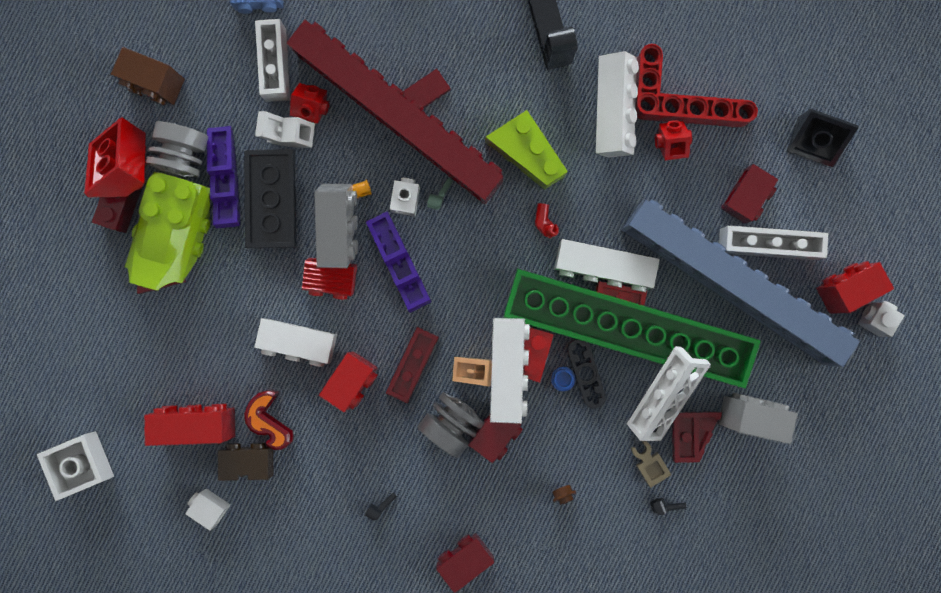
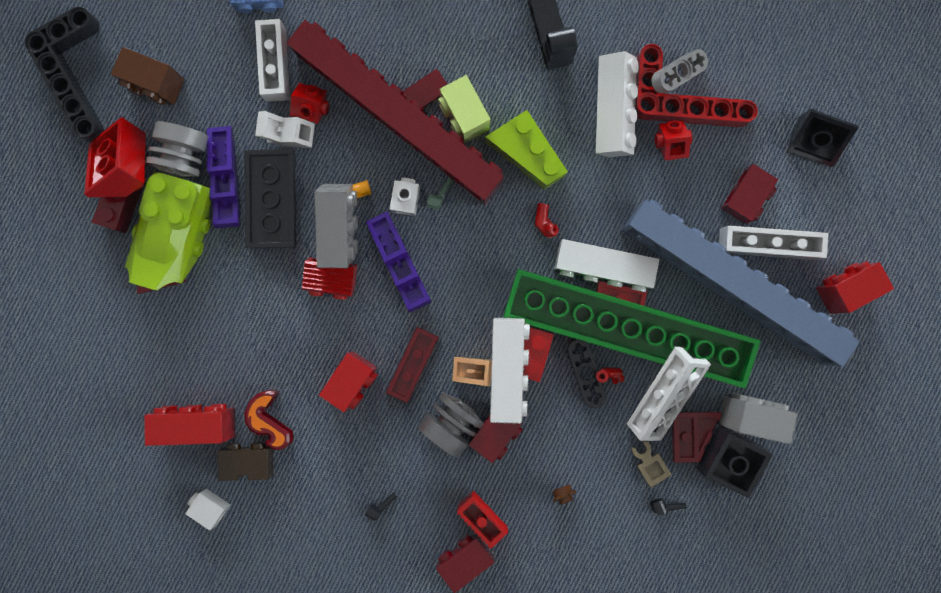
white brick [37,431,114,501] -> none
white brick [254,318,338,367] -> none
blue plate [551,367,576,391] -> none
white brick [858,301,905,337] -> none
none -> black beam [24,7,104,142]
none -> yellowish green brick [438,75,490,144]
none -> red brick [457,490,508,548]
none -> red arm [596,367,625,385]
none -> light grey beam [652,49,708,93]
none -> black brick [696,425,773,498]

